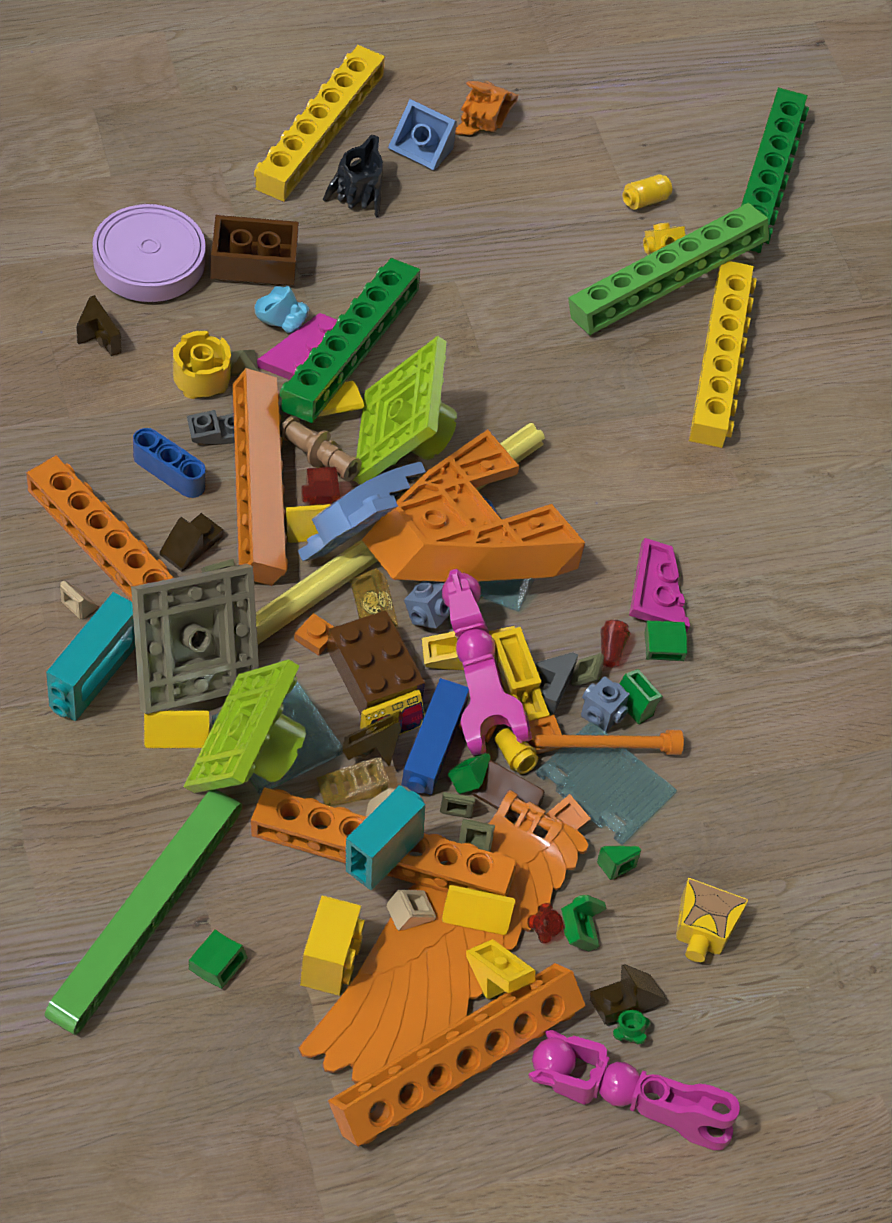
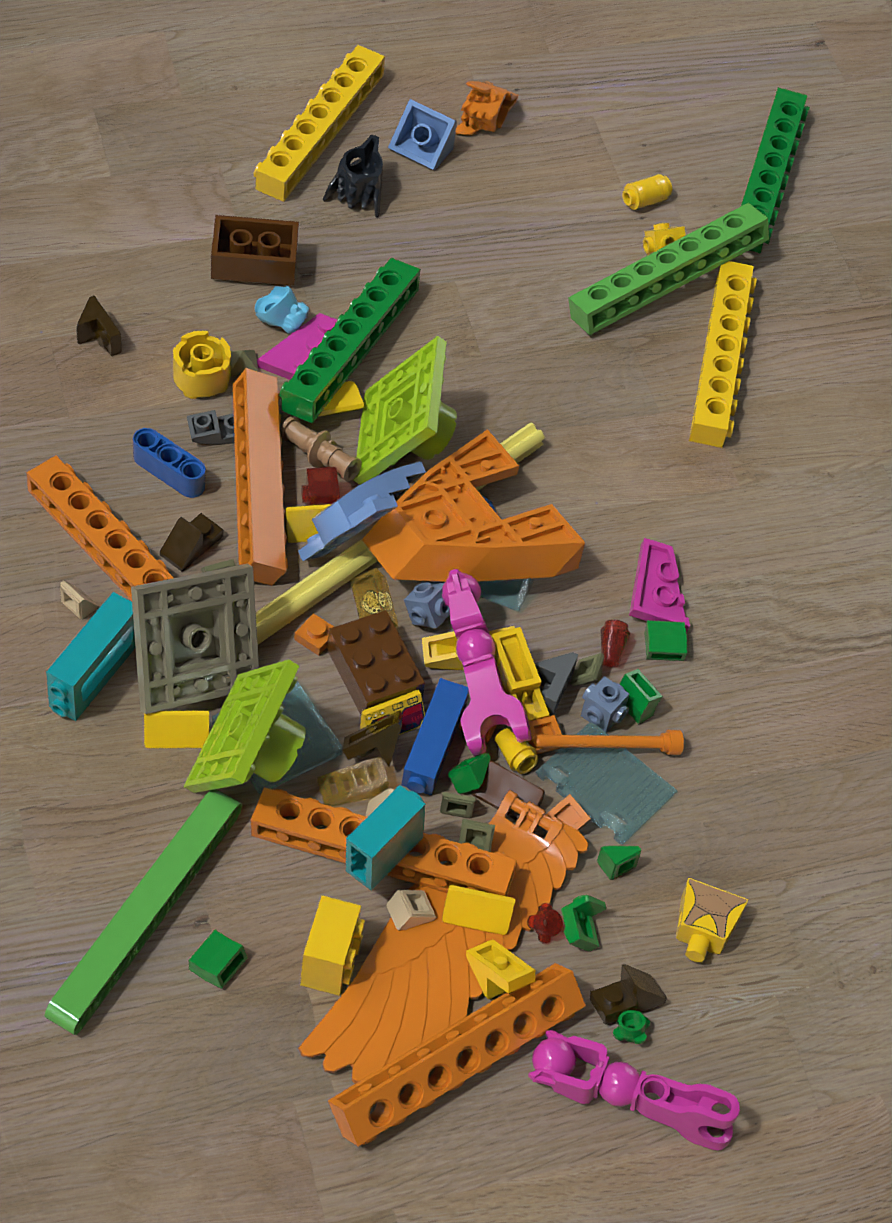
lavender brick [92,204,205,302] -> none

